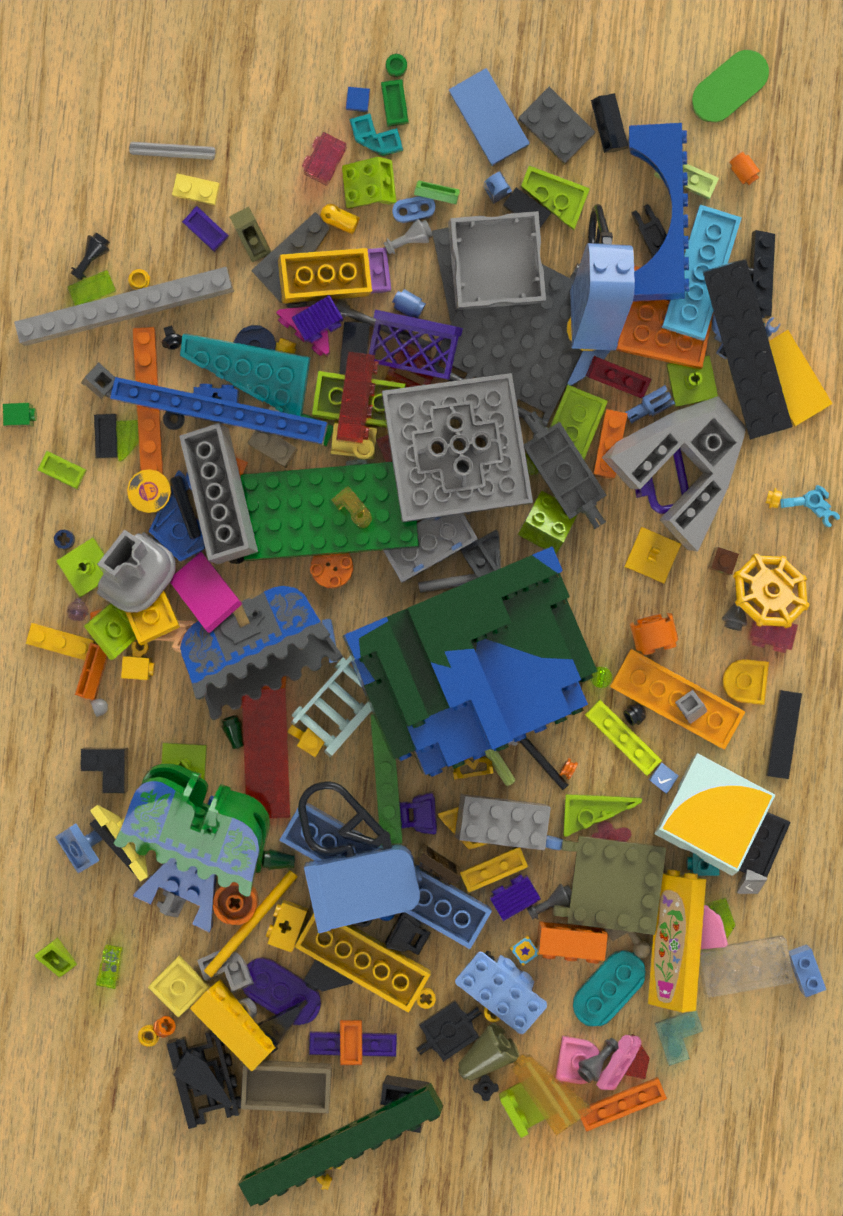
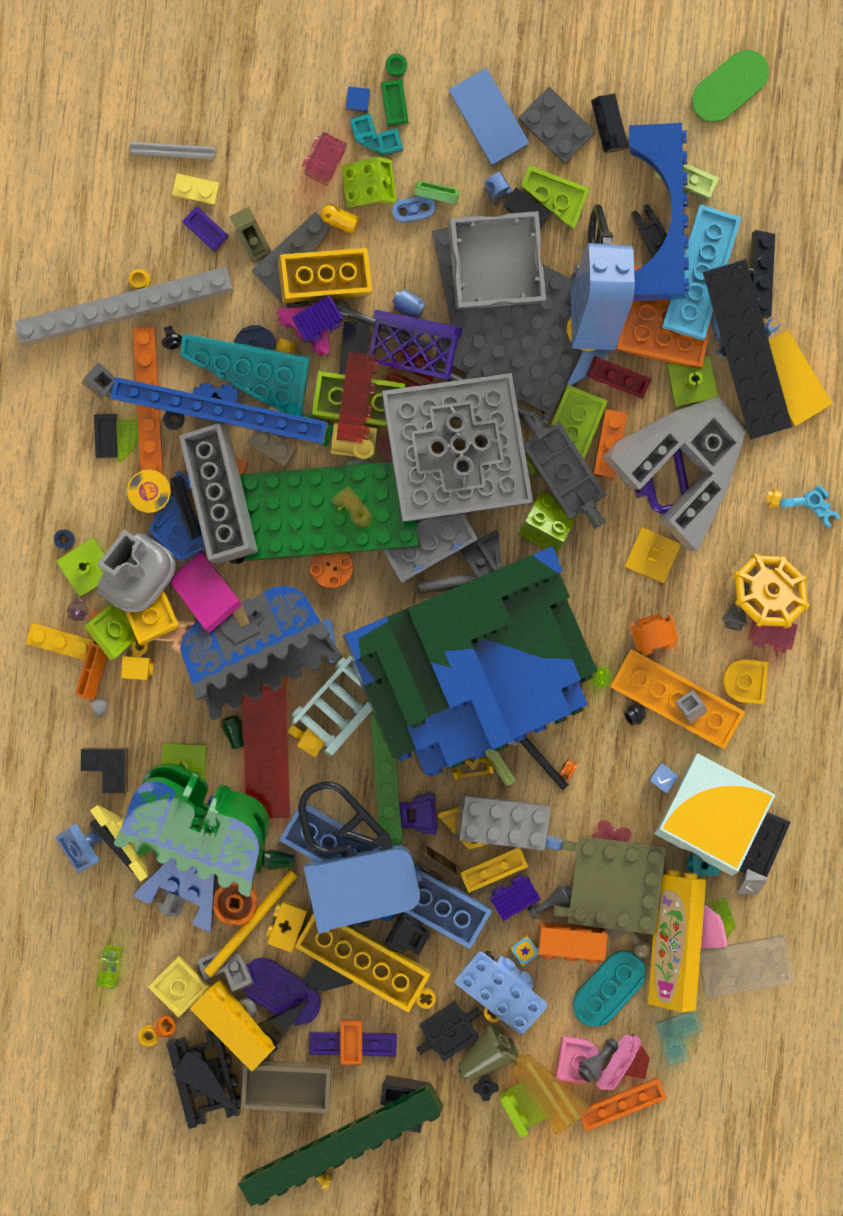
green brick [3,403,37,428] -> none
lime slope [34,937,77,978] -> none
lime plate [37,451,87,490] -> none
clear neon green tile [67,270,117,306] -> none
black piece [71,232,110,280] -> none
medium lavender plate [368,247,391,294] -> none
light grey piece [384,219,433,255] -> none
lime wing [563,794,642,837] -> none
neon yellow tile [585,699,662,776] -> none
medium blue arm [625,385,675,424] -> none
reddish brown brick [708,547,739,575] -> none
orange brick [729,152,761,185] -> none
black tile [766,690,802,779] -> none
medium blue brick [786,944,827,997] -> none

